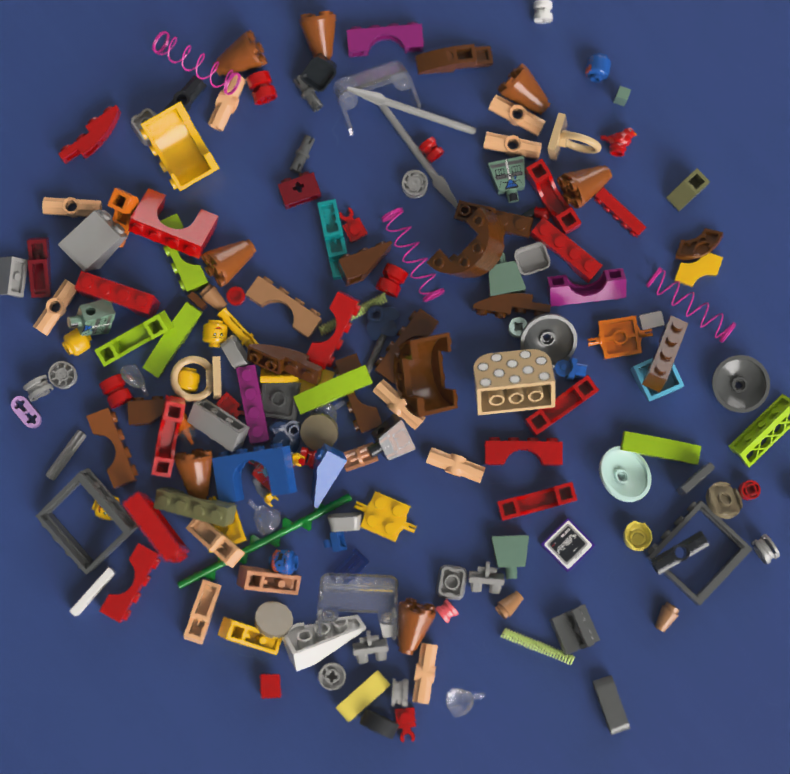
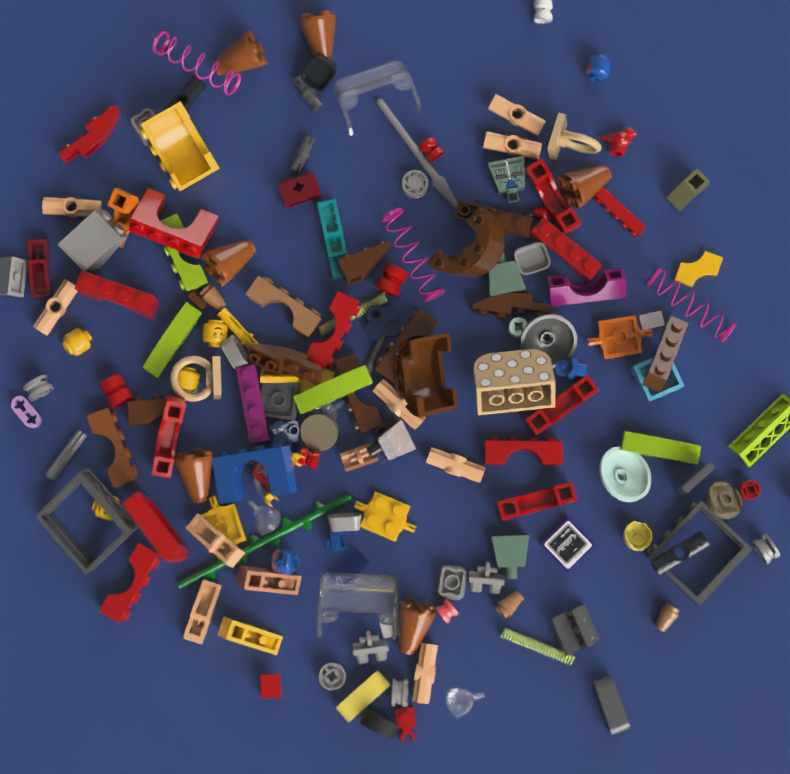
light grey wheel [48,361,78,389] -> none
sand green torso [67,299,116,336] -> none
white tile [69,567,116,616] -> none
lime arch [94,310,174,367] -> none
clear piece [120,364,149,397] -> none
olive arch [154,486,237,527] -> none
piece [178,412,196,445] -> none
light grey brick [187,398,250,452] -> none
light nougat piece [208,75,246,131] -> none
red plate [215,392,245,419] -> none
red tile [226,286,246,306] -> none
red wheel [246,70,278,105] -> none
dark tan tile [254,601,293,638] -> none
white wedge [282,615,366,671] -> none
slope [311,443,347,508] -> none
red plate [339,207,368,244] -> none
magenta arch [347,22,424,57] -> none
light grey piece [347,87,476,134] -> none
reddish brown slope [415,44,493,74] -> none
dark orange cone [497,63,550,115] -> none
sand green piece [613,86,631,107] -> none
reddish brown tile [675,228,723,260] -> none
dark grey dish [712,355,770,413] -> none

